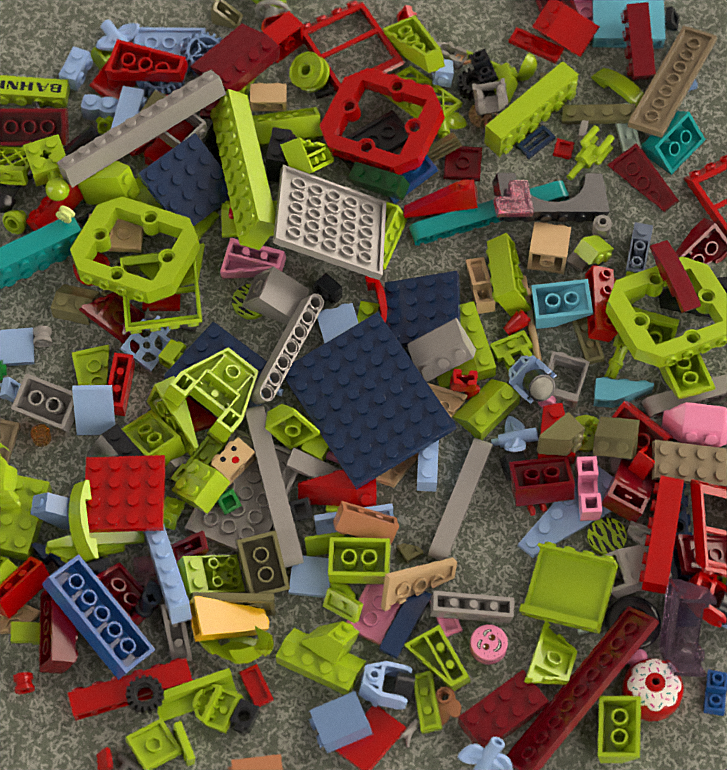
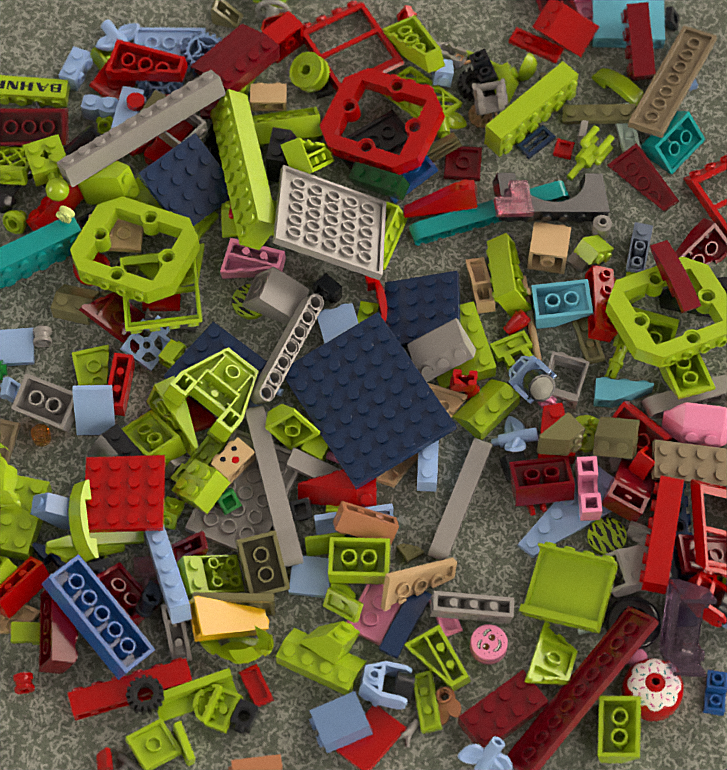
none -> red tile [127,92,145,111]

